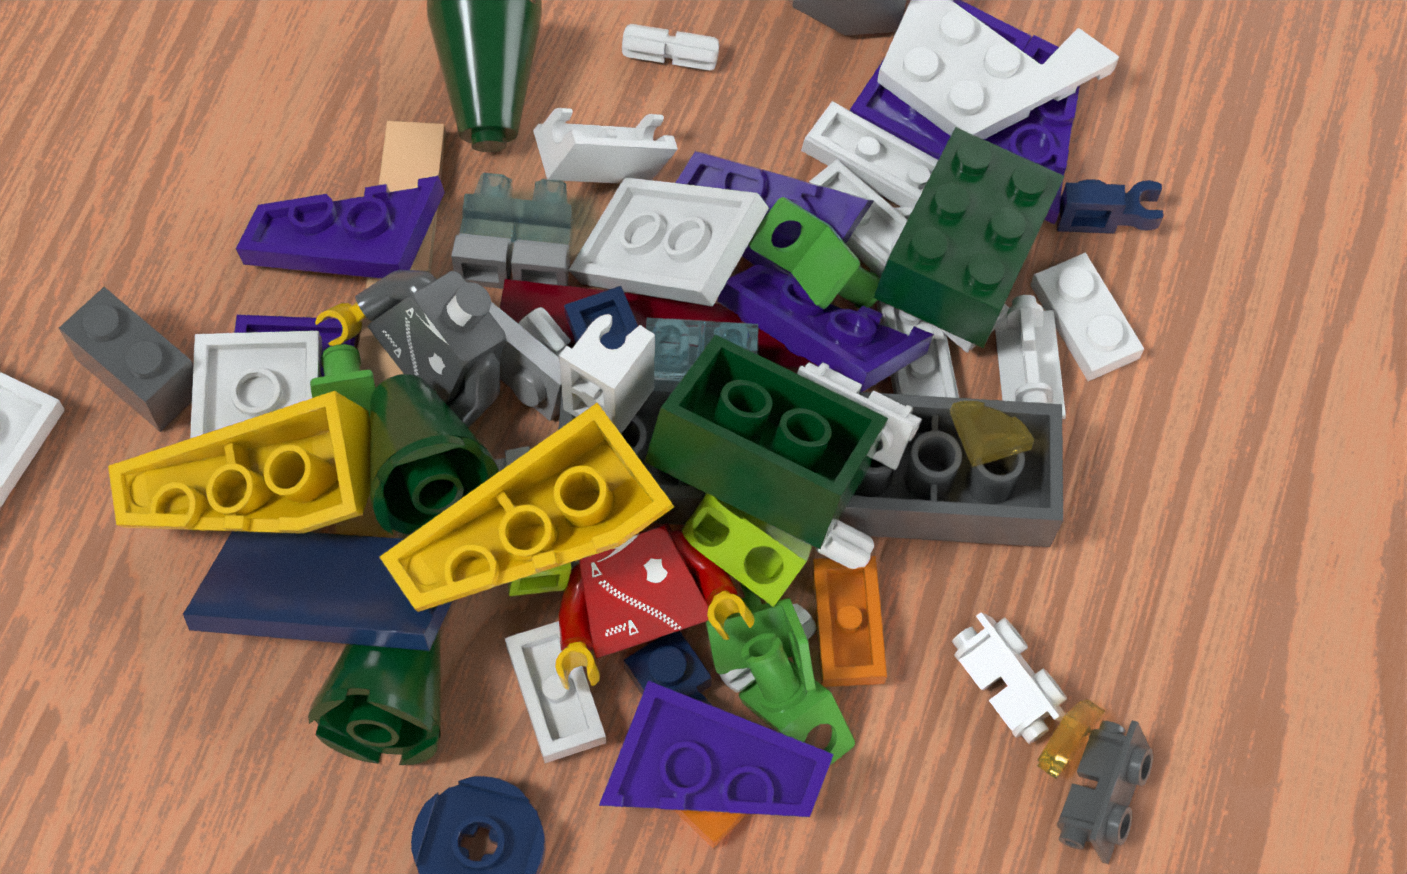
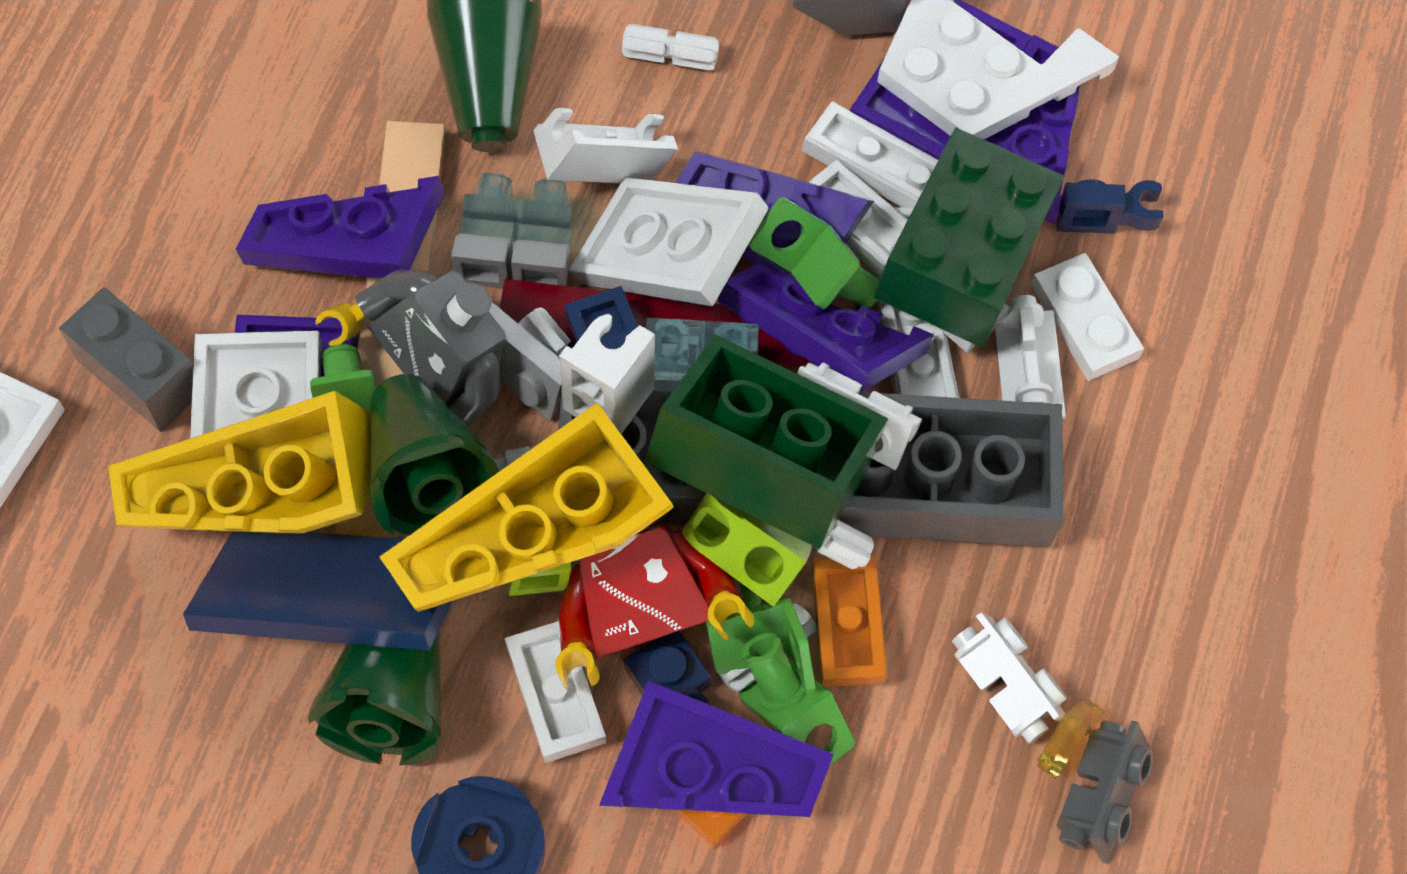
clear yellow tile [950,401,1034,467] -> none

